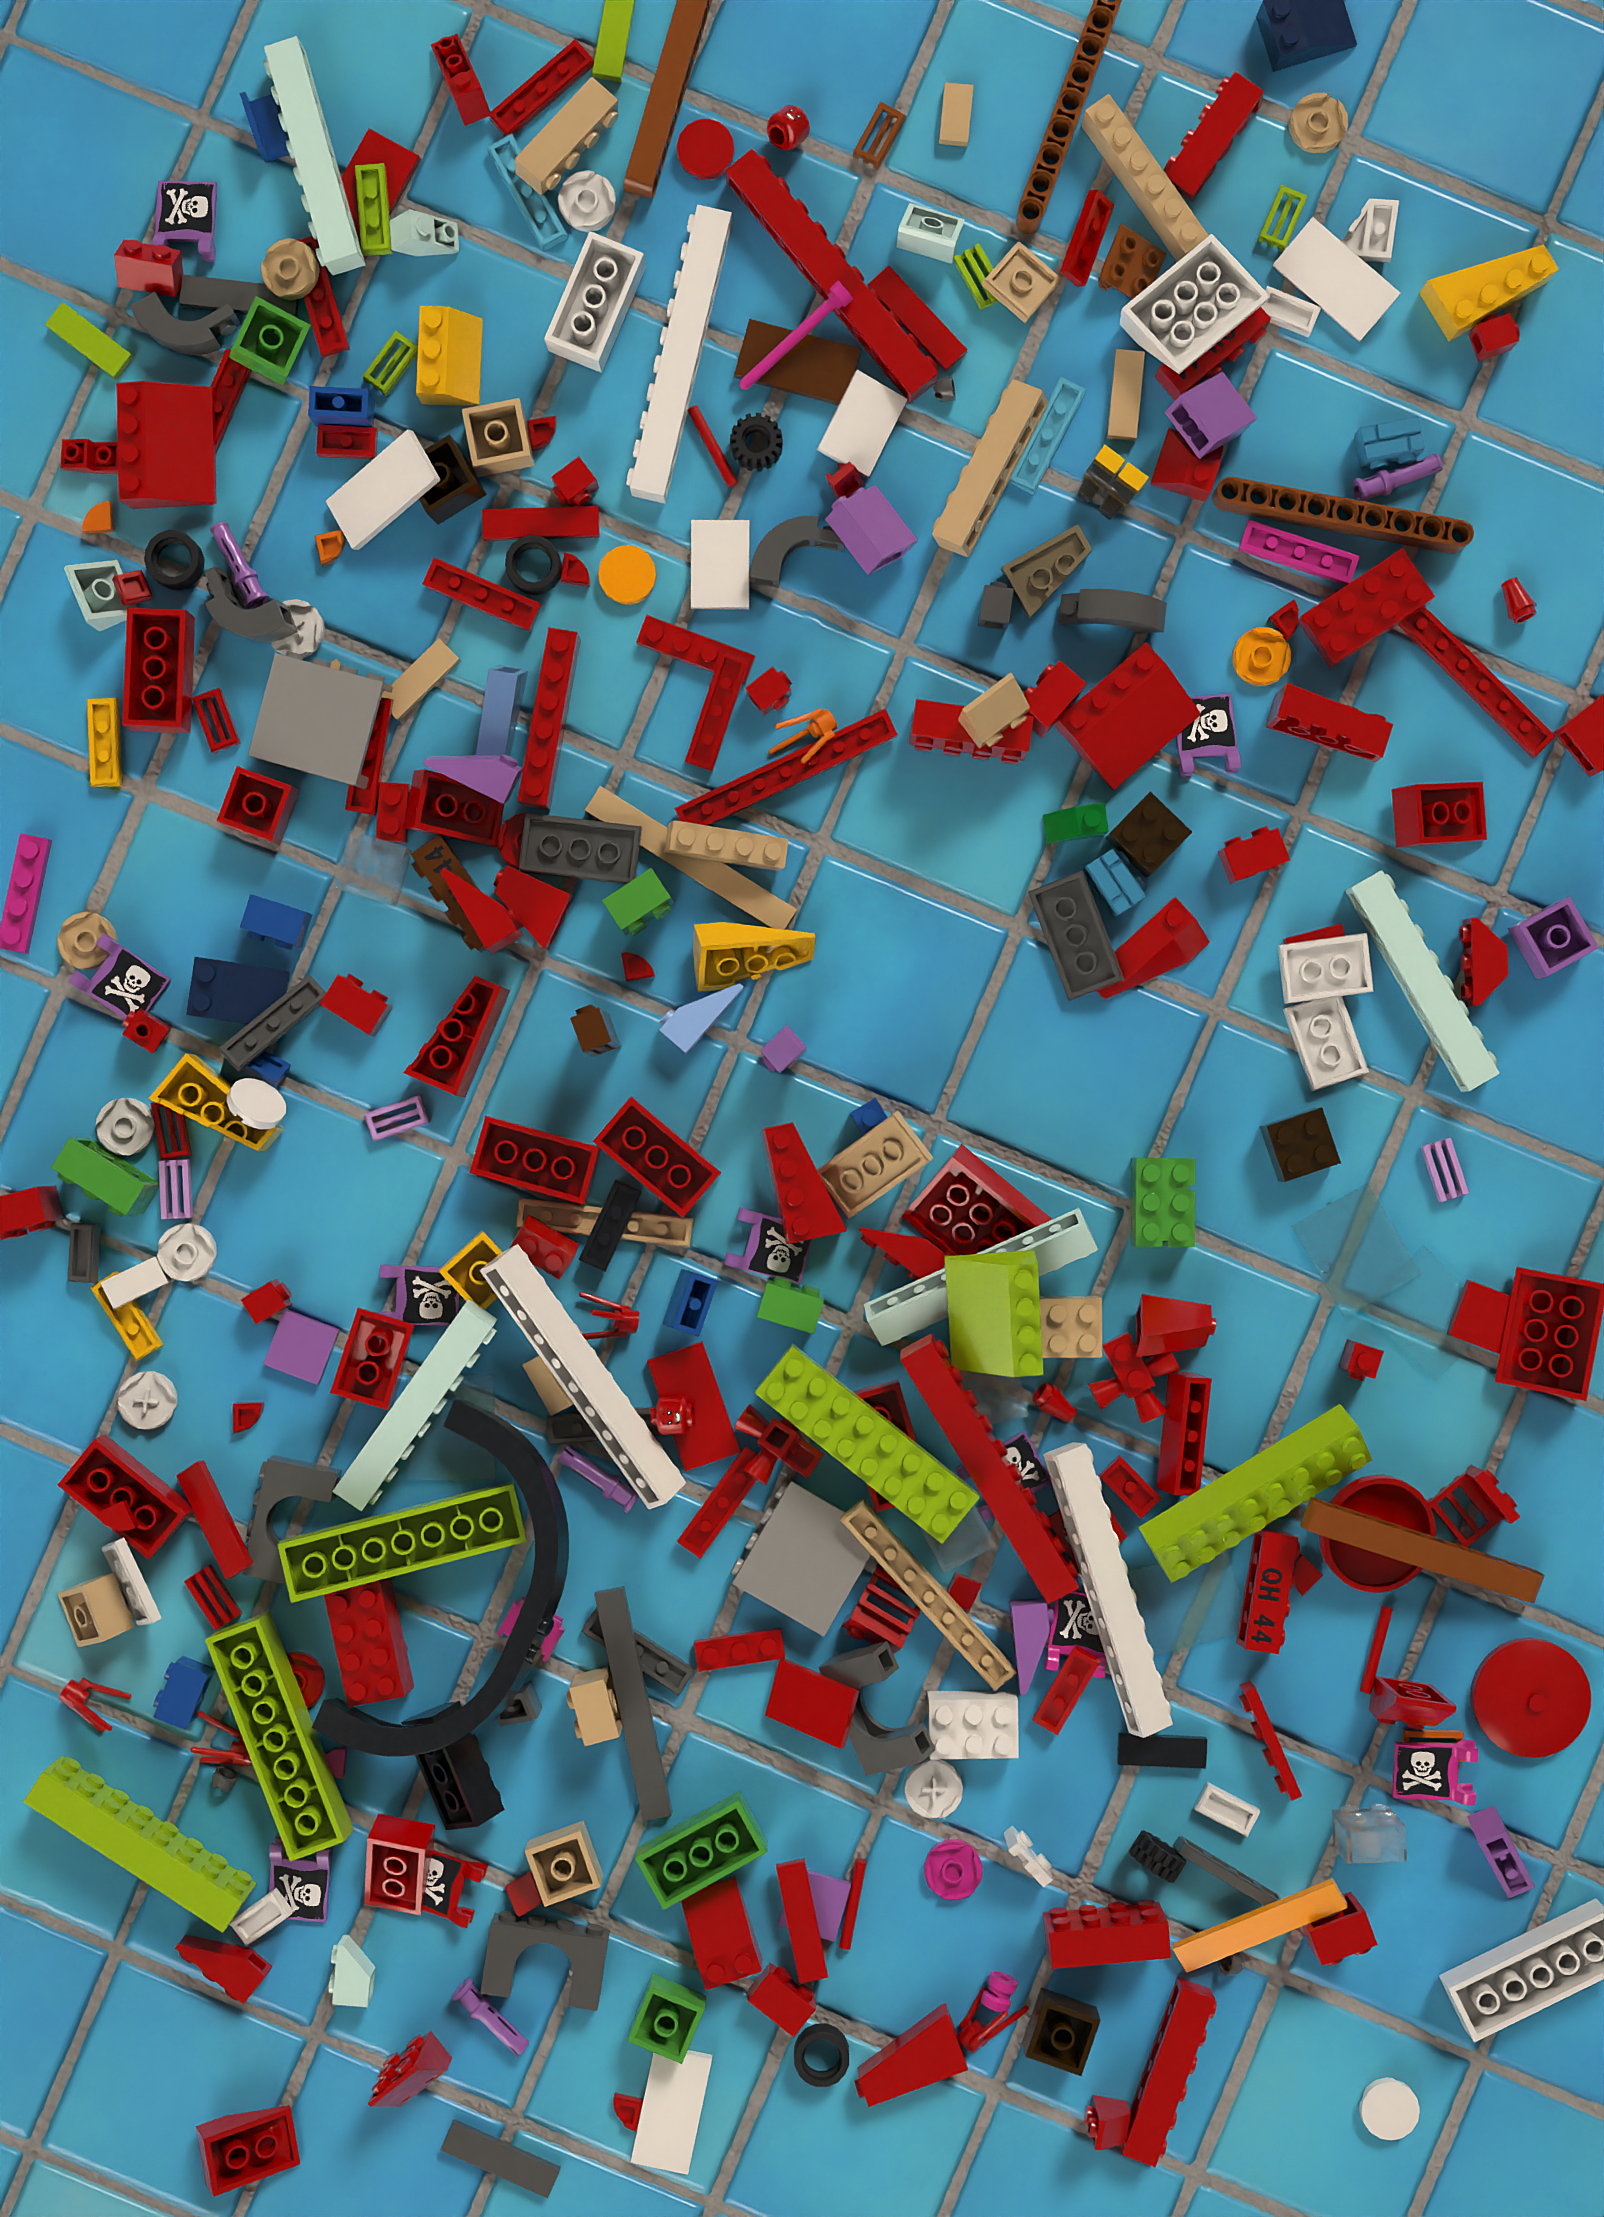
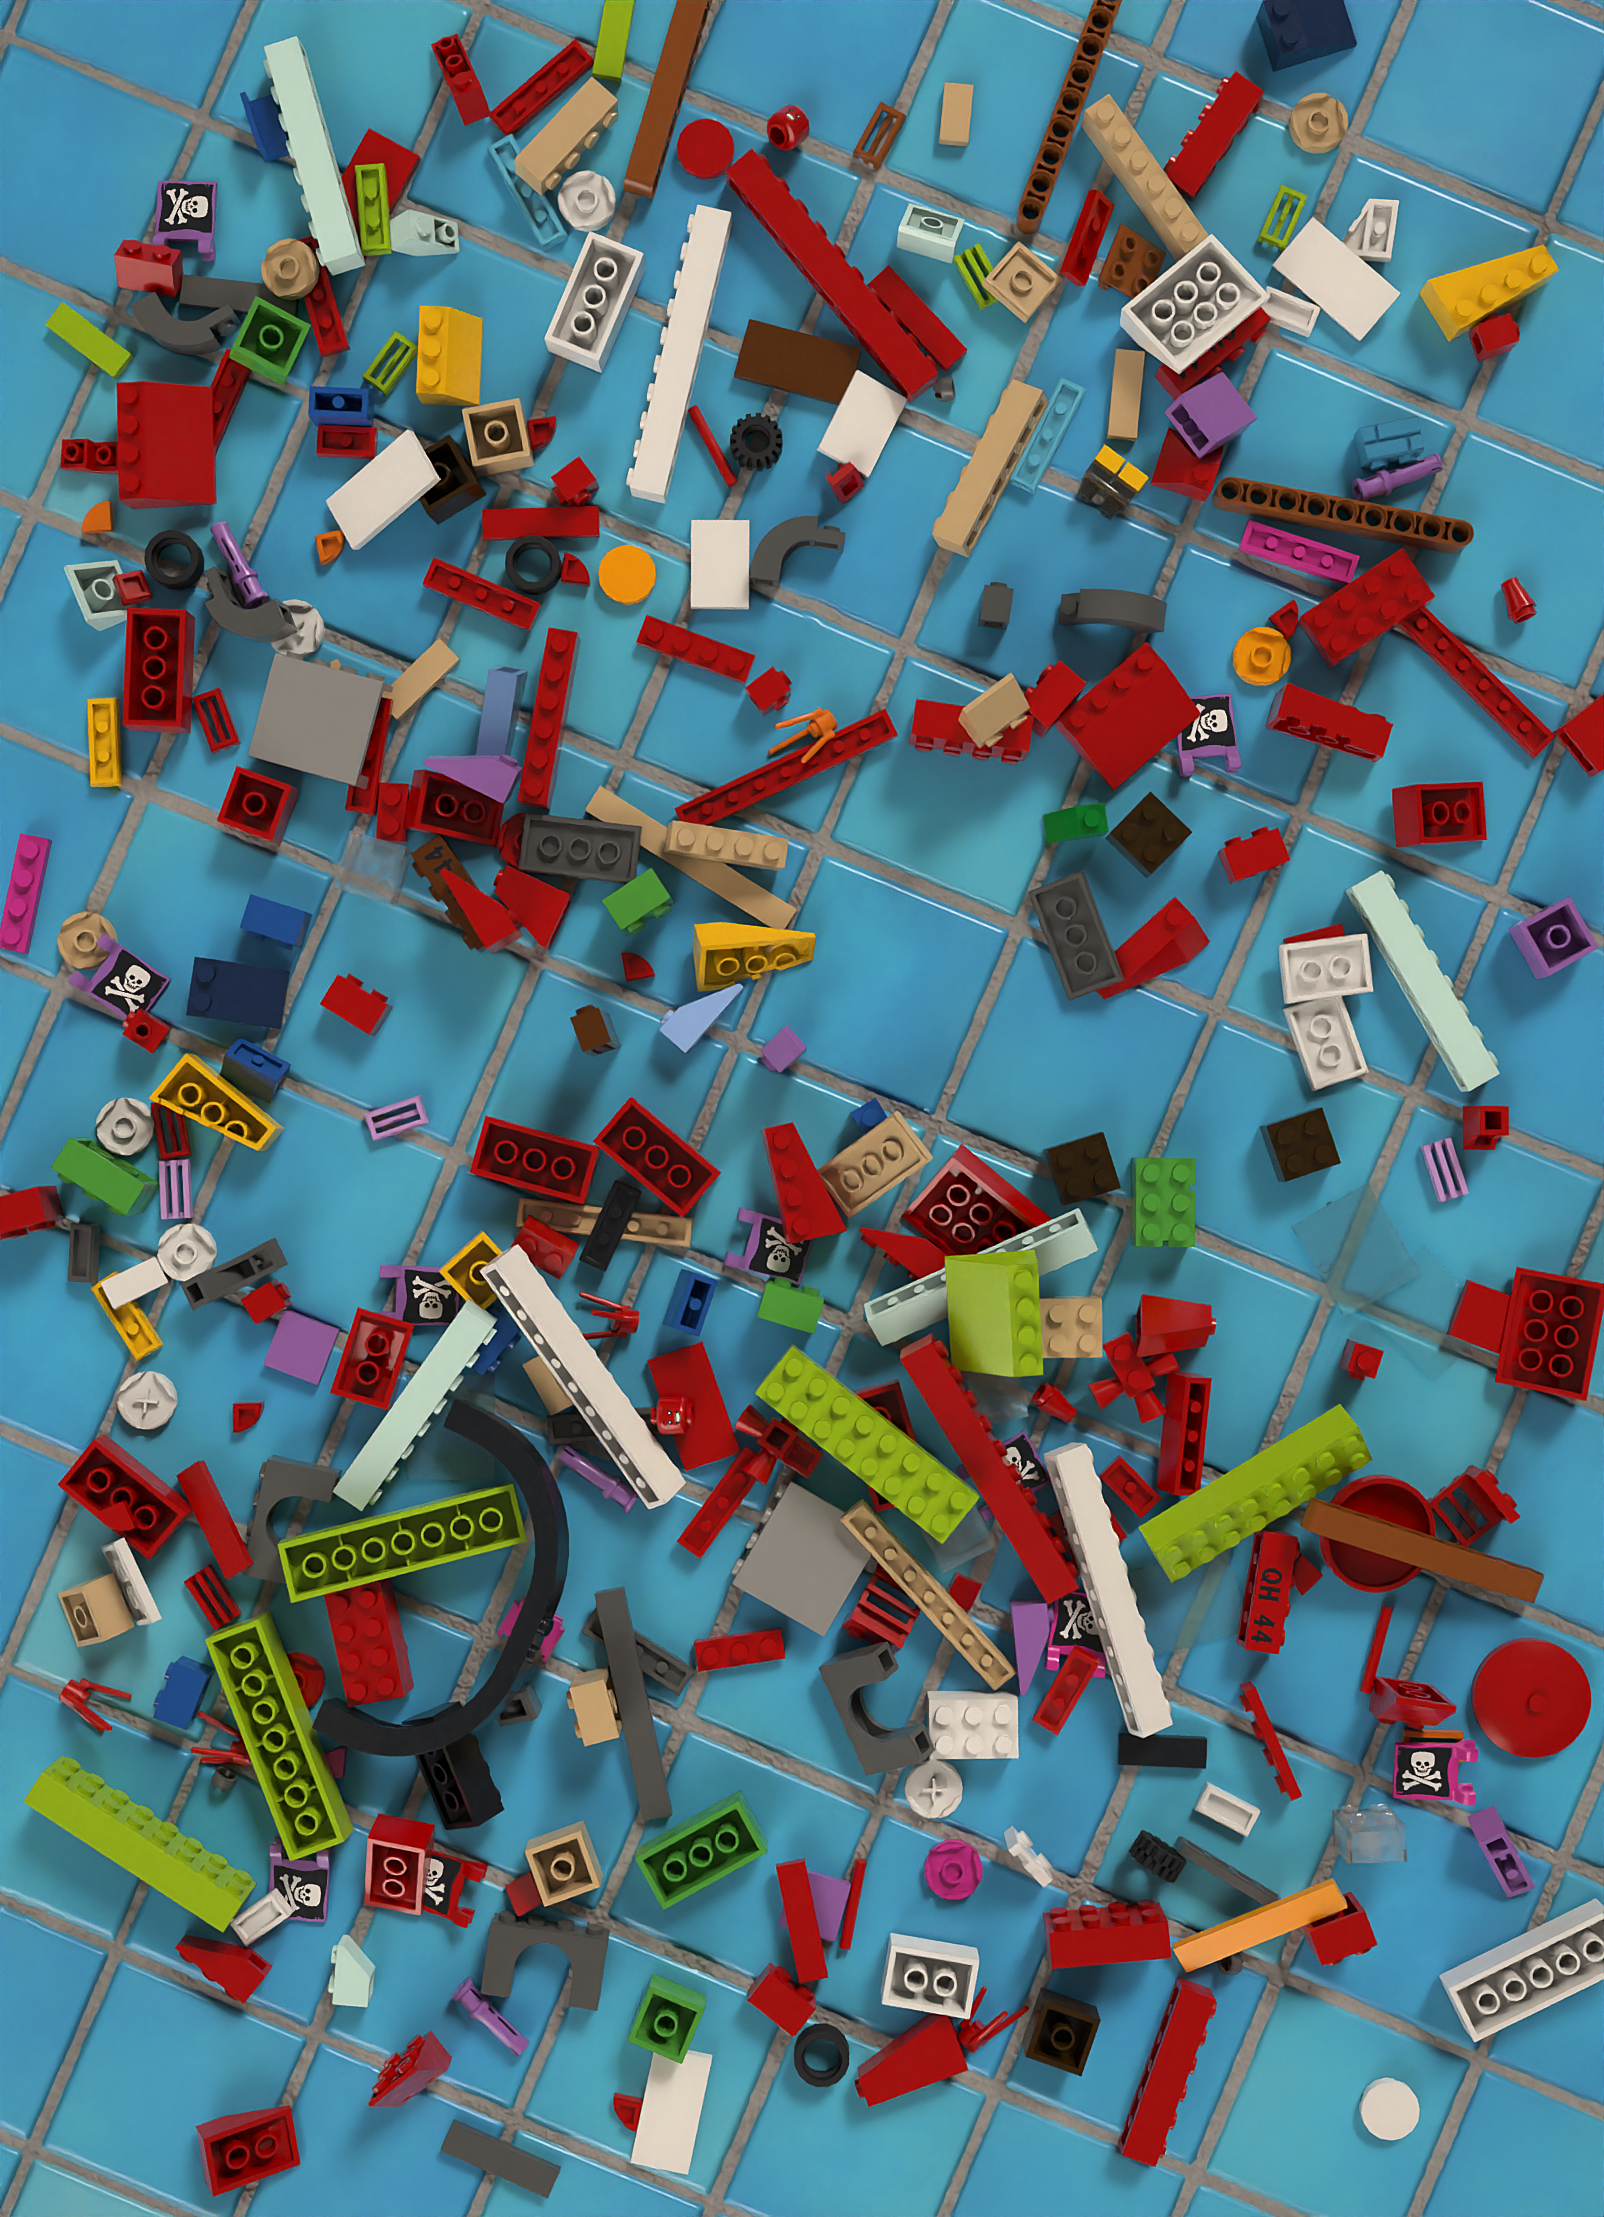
dark grey tile [218,974,326,1073] -> none
white tile [227,1078,286,1129] -> none
red wedge [403,976,510,1098] -> none
red slope [681,1876,763,1990] -> none
red tile [685,650,750,772] -> none
dark pink piece [739,281,853,390] -> none
red tile [765,1659,859,1749] -> none
medium lavender brick [825,485,918,575] -> none
dark pink wheel [981,1971,1018,2013] -> none
dark tan wing [1001,524,1092,620] -> none
dark azure brick [1082,848,1147,918] -> none
red slope [1084,2095,1131,2151] -> none
red slope [1459,917,1508,1007] -> none
none -> dark grey arch [180,1238,288,1310]
none -> blue brick [472,1306,522,1375]
none -> white brick [880,1933,980,2019]
none -> dark brown brick [1044,1132,1121,1206]
none -> red brick [1463,1106,1509,1150]

